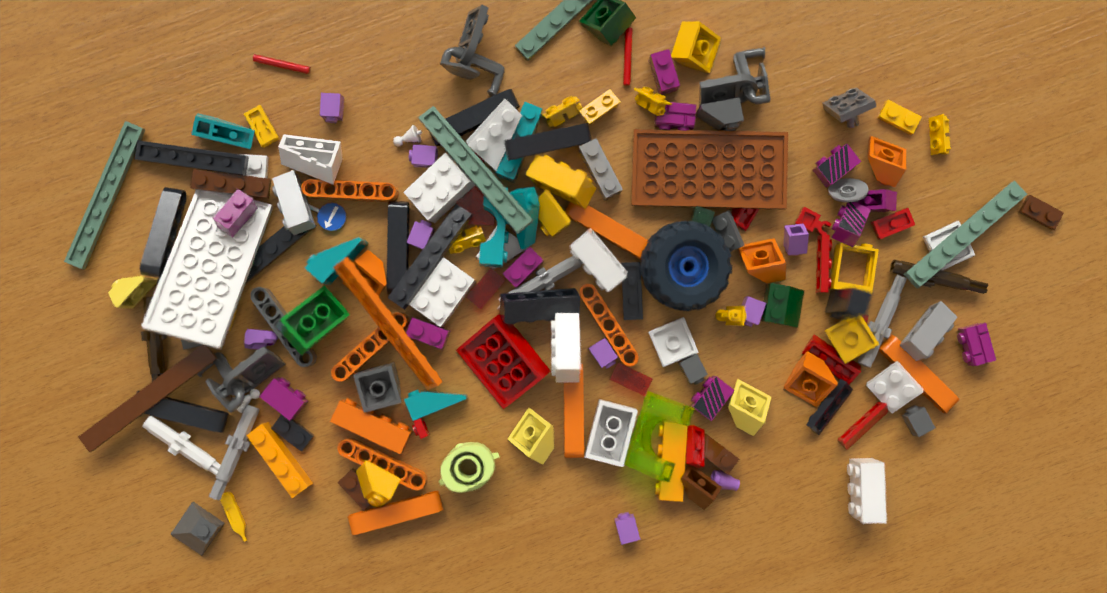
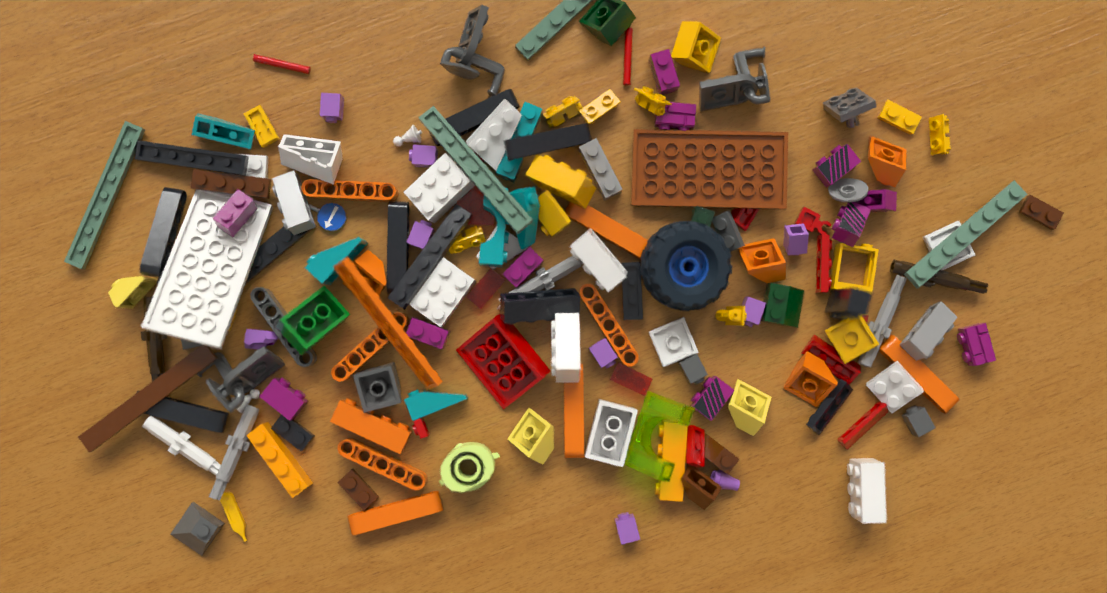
yellow slope [356,460,400,507] -> none
dark grey slope [696,98,744,131] -> none
red plate [871,208,915,240] -> none

